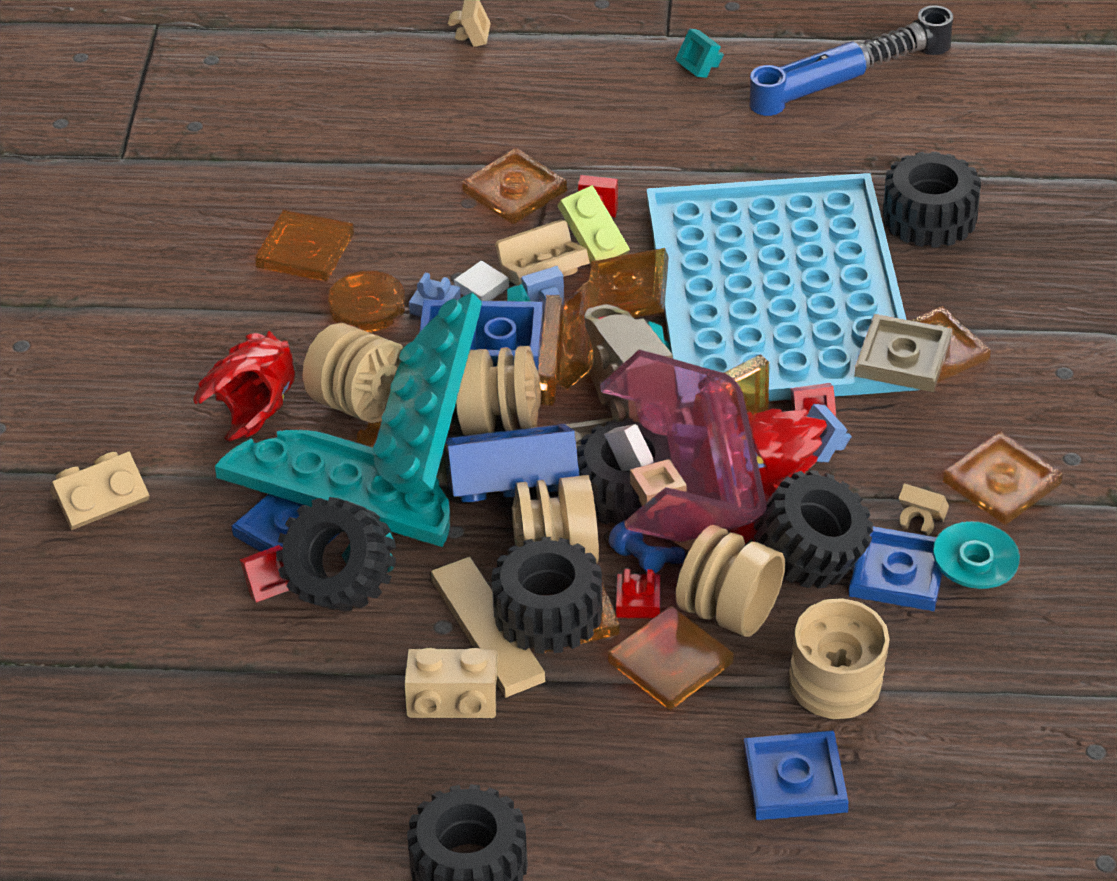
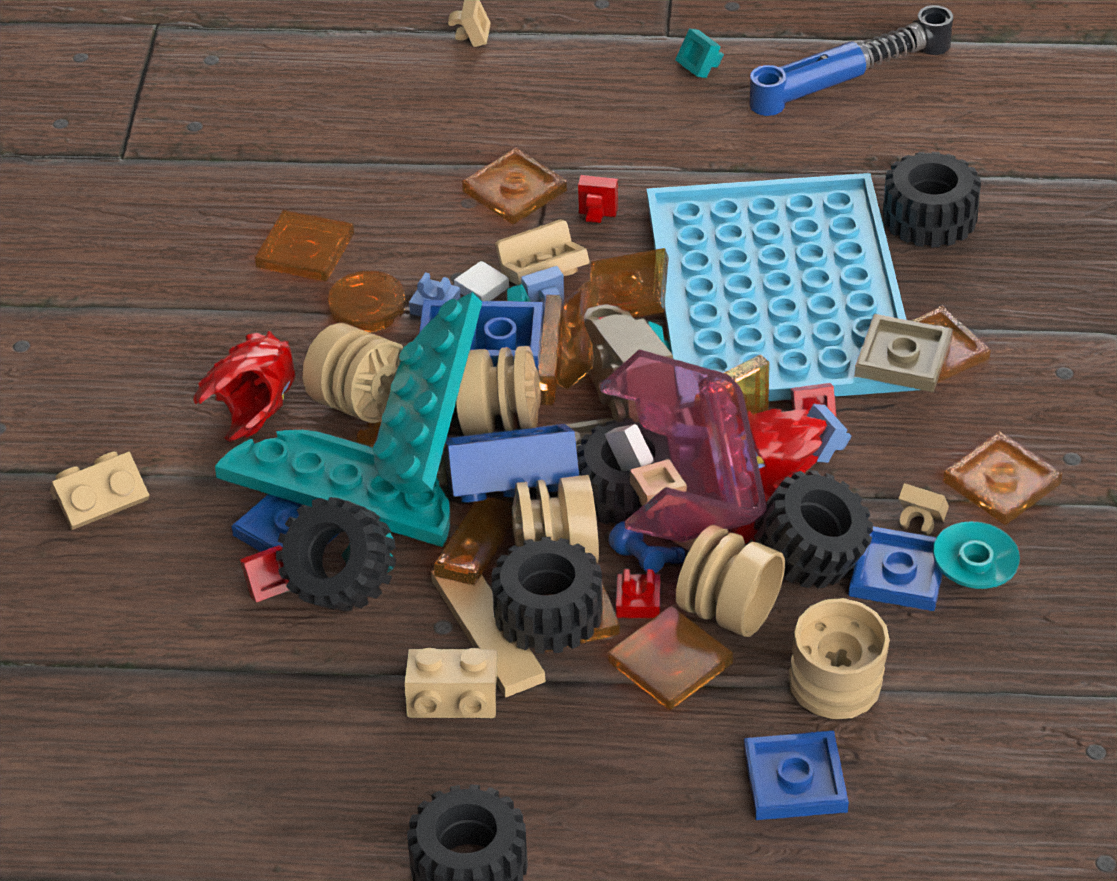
yellowish green plate [557,185,630,270] -> none
none -> clear orange tile [434,497,513,586]

